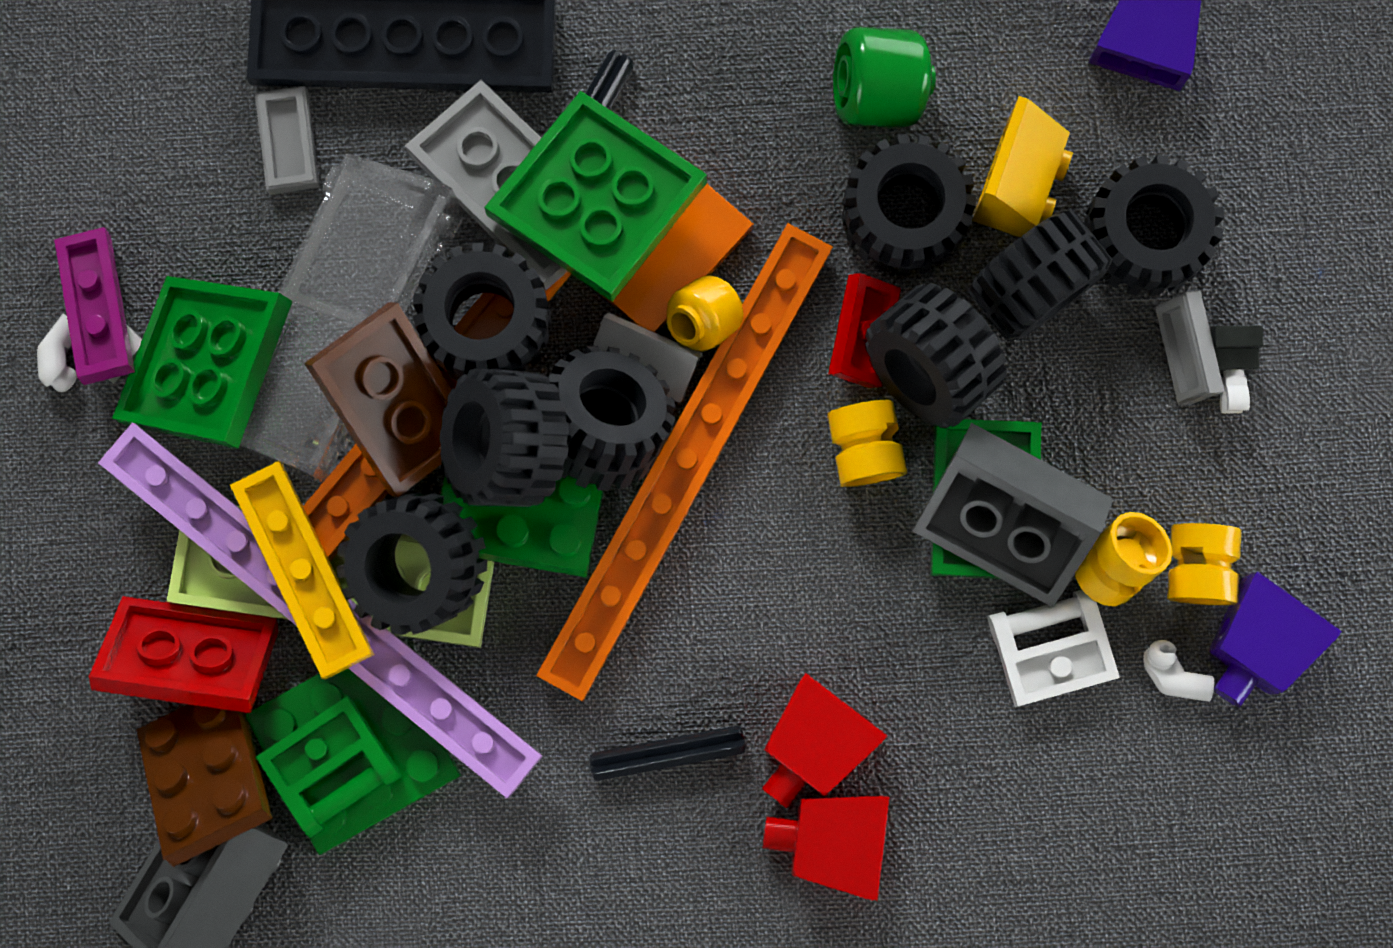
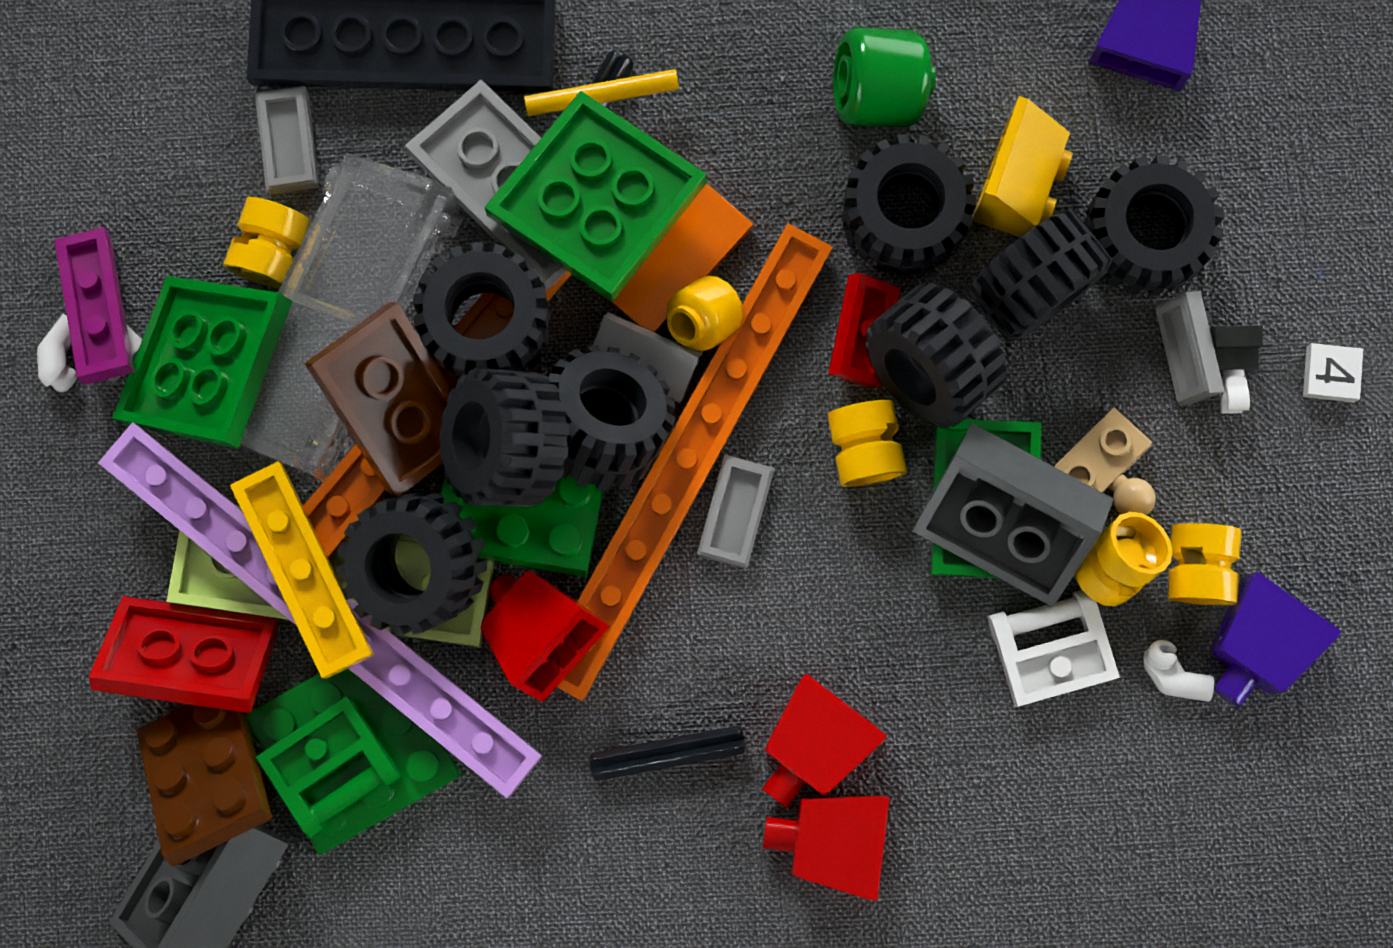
none -> yellow wheel [223,197,311,289]
none -> red torso [481,571,610,702]
none -> yellow bar [524,69,679,117]
none -> light grey tile [697,454,775,570]
none -> tan plate [1054,407,1156,515]
none -> white tile [1303,343,1363,403]

